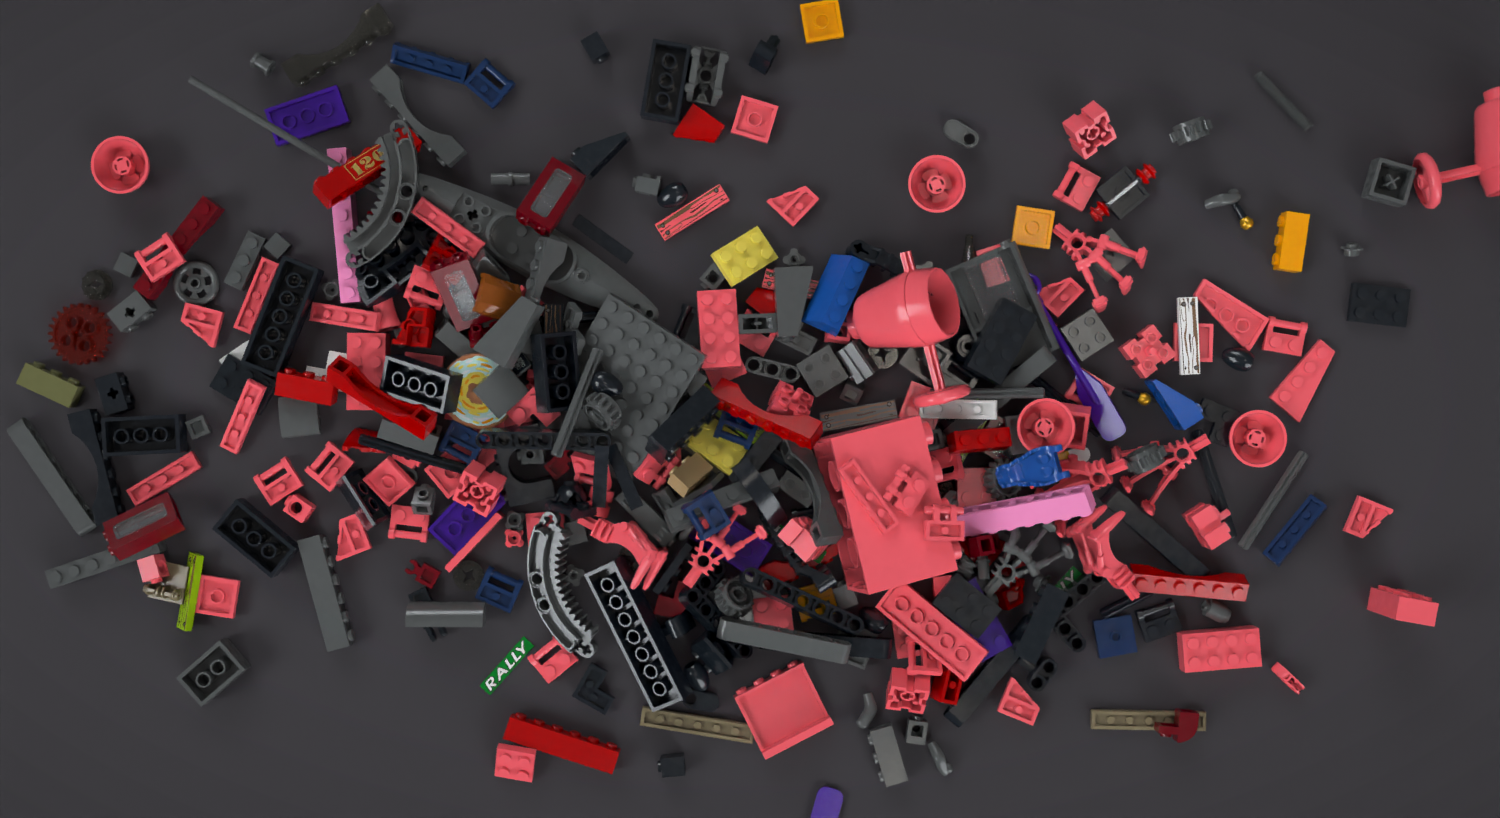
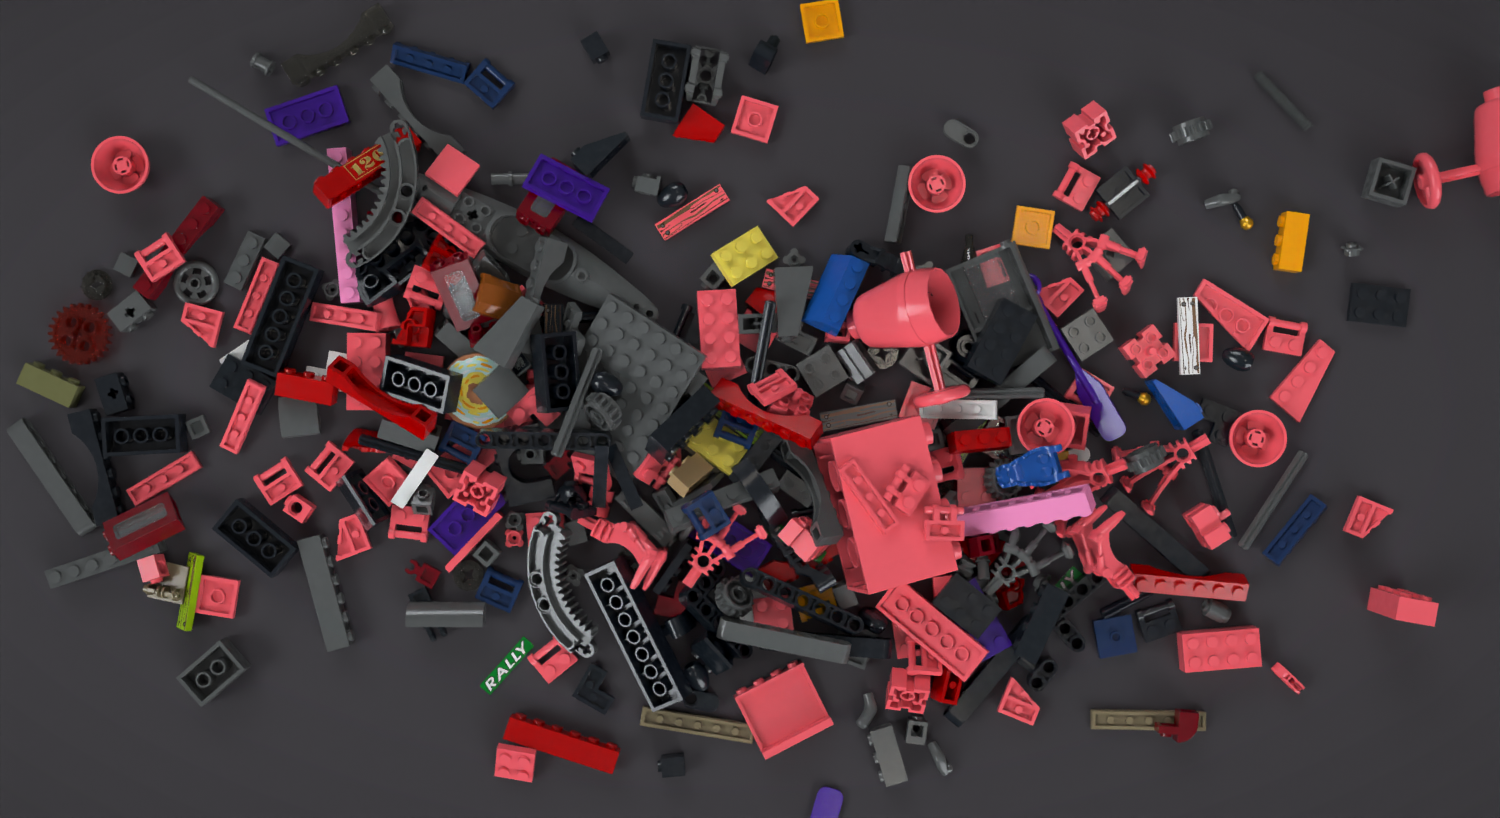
none -> white sticker [391,449,439,509]
none -> coral tile [425,144,480,197]
none -> dark grey brick [473,539,503,567]
none -> dark purple plate [522,154,610,223]
none -> black axle [747,300,776,407]
none -> coral plate [747,368,798,407]
none -> dark grey brick [884,165,913,245]

